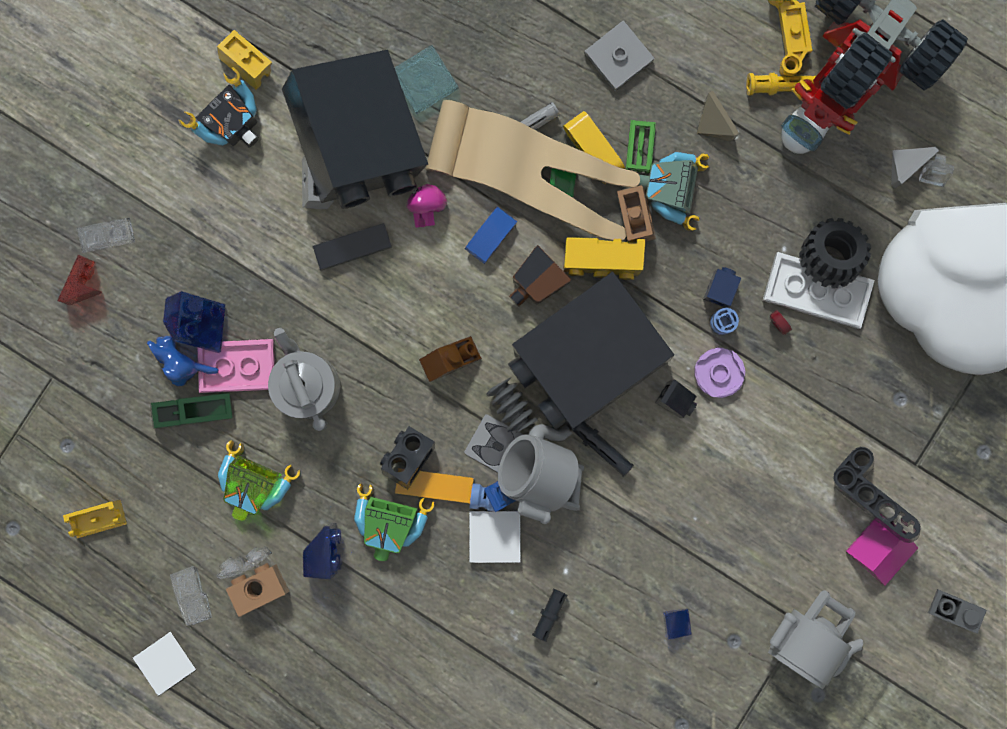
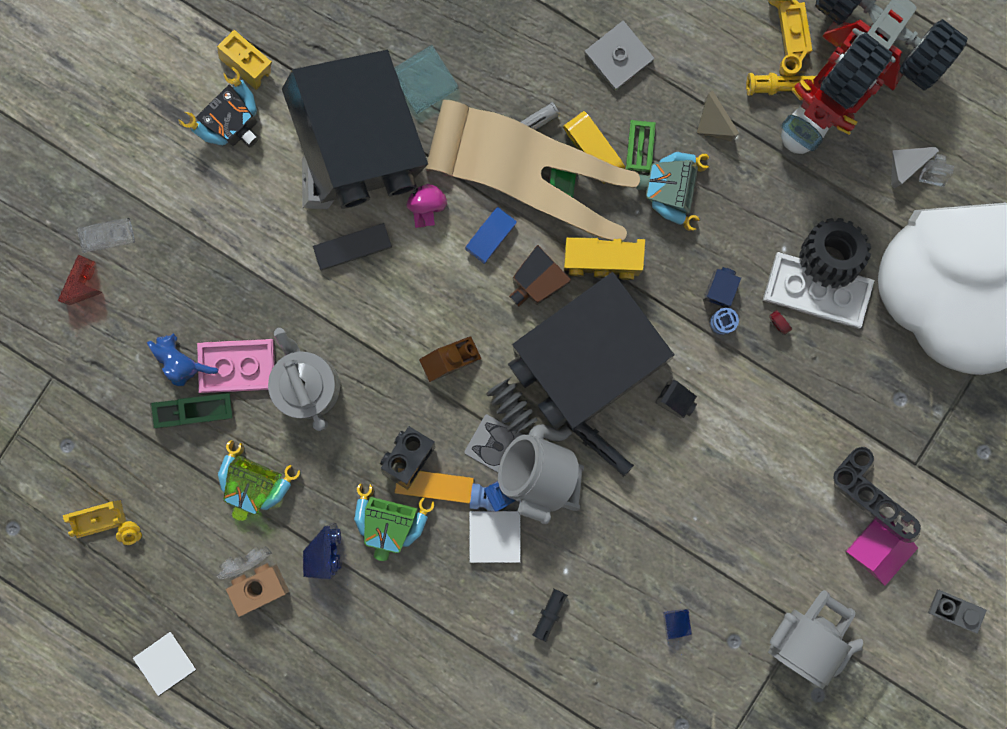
clear blue slope [163,291,226,353] -> none
clear slope [170,566,212,626] -> none
medium nougat brick [617,185,656,243] -> none
lavender tile [694,348,745,398] -> none
none -> yellow plate [116,521,142,545]

